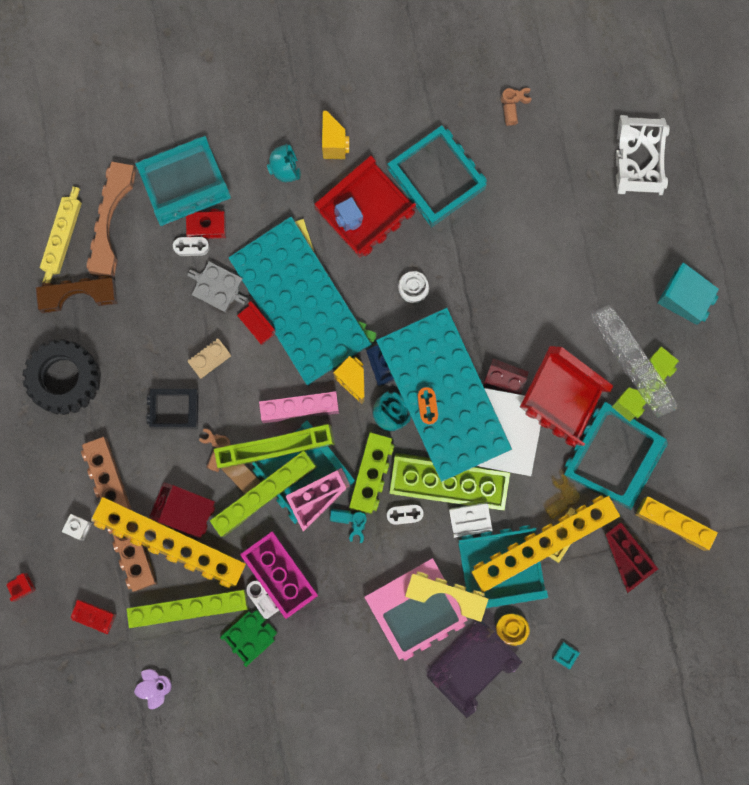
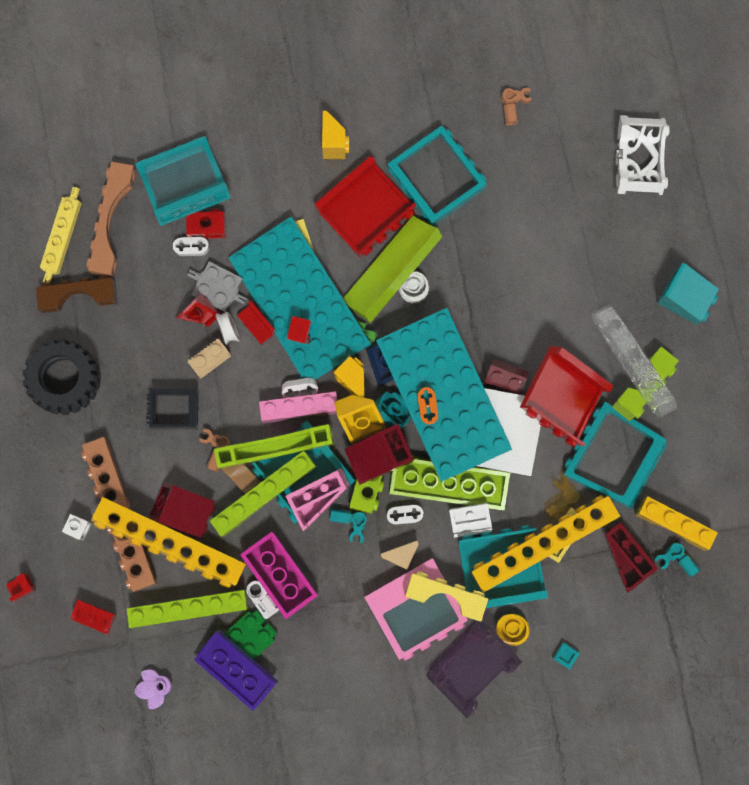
teal cylinder [267,144,301,183] -> none
medium blue brick [334,197,363,232] -> none
none -> red slope [175,293,220,327]
none -> dark purple plate [194,629,278,711]
none -> white piece [216,312,240,345]
none -> white beam [281,378,318,398]
none -> red panel [287,316,311,345]
none -> yellow slope [334,395,387,443]
none -> lime arch [343,216,442,323]
none -> dark red slope [344,424,414,485]
none -> tan slope [380,541,419,570]
none -> teal bar [654,543,700,577]

